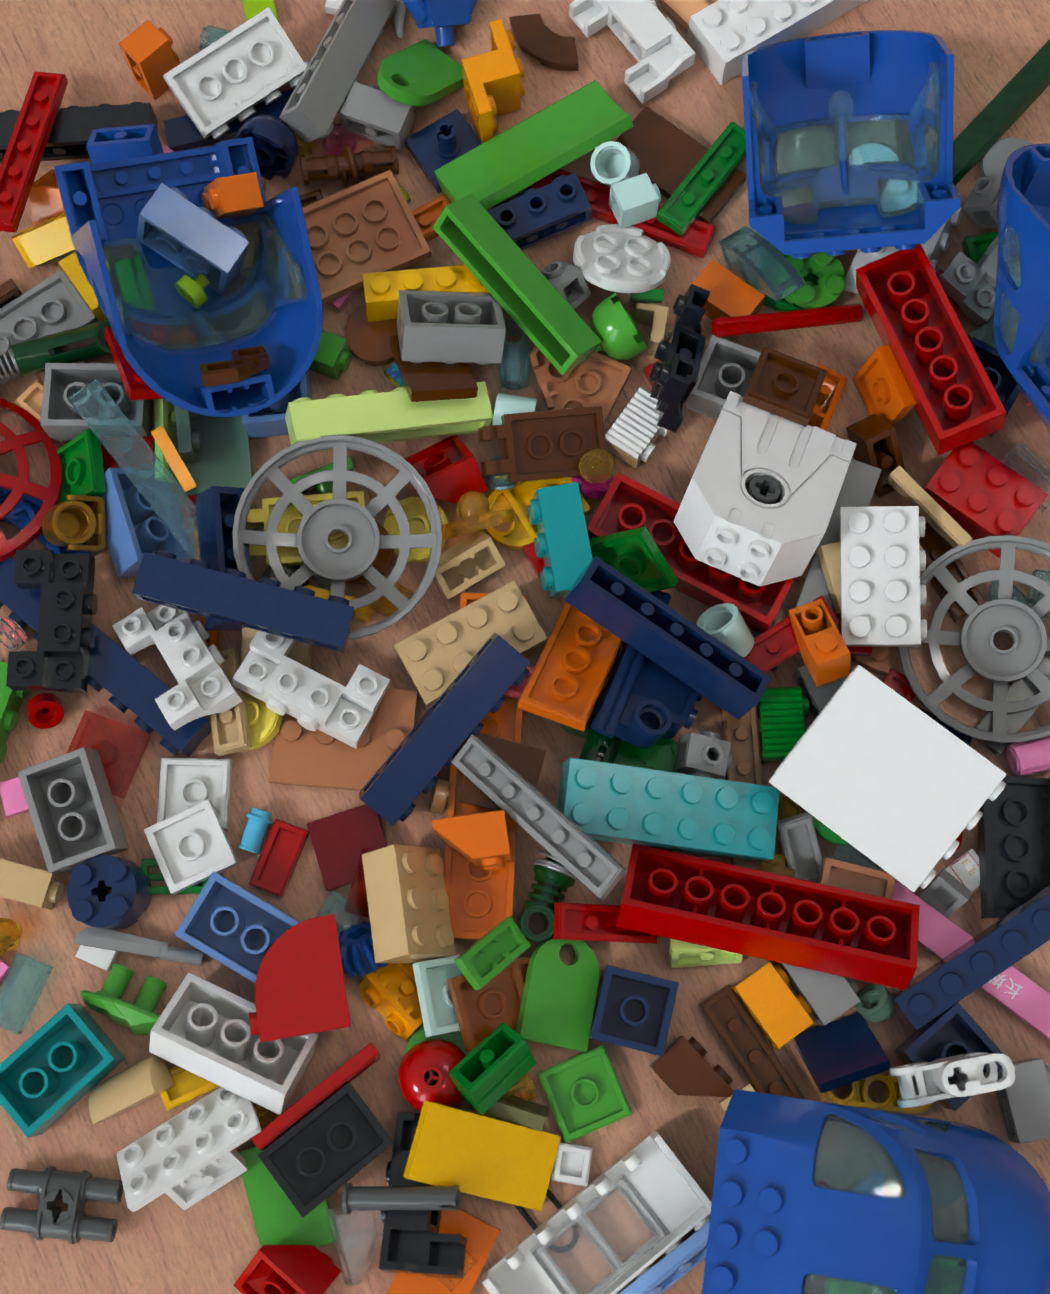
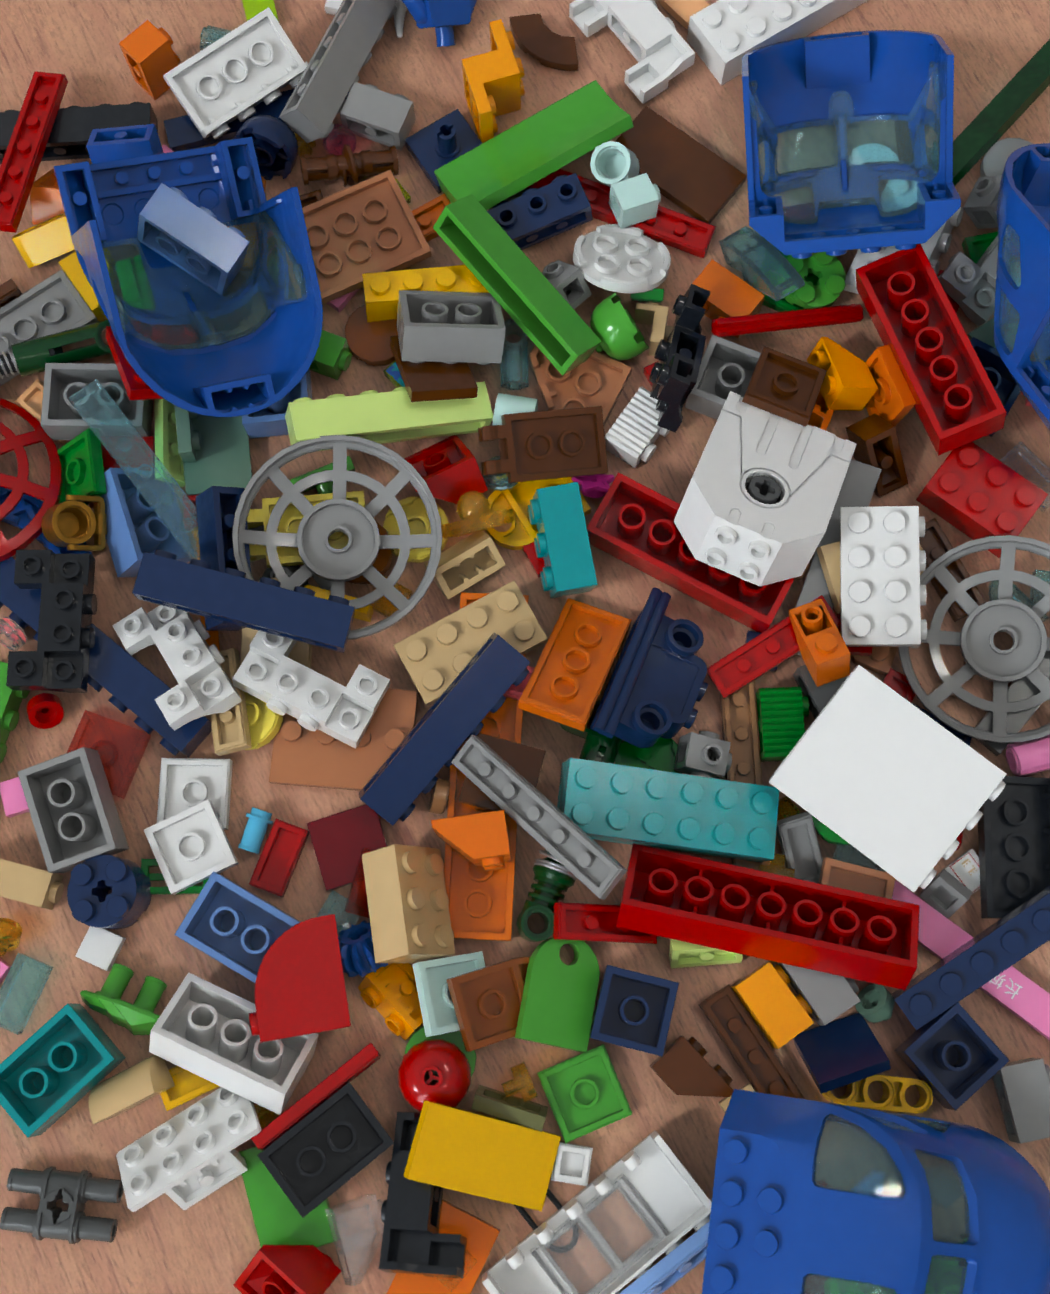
light grey piece [74,927,205,966] -> none
light orange tile [151,425,197,493] -> none
lime tile [174,273,210,309] -> none
reddish brown tile [200,346,270,387] -> none
orange brick [201,172,264,220] -> none
dark grey pin [342,1182,460,1215] -> none
bright green tile [377,39,464,106] -> none
green brick [448,1022,536,1115] -> none
bright green tile [454,916,531,991] -> none
dark blue brick [565,556,771,720] -> none
clear yellow tile [579,449,615,484] -> none
green tile [589,527,678,592] -> none
green tile [656,121,746,236] -> none
light aqua piece [696,603,754,658] -> none
tan tile [887,465,973,548] -> none
white piece [889,1052,1015,1108] -> none
none -> light orange slope [807,337,878,411]

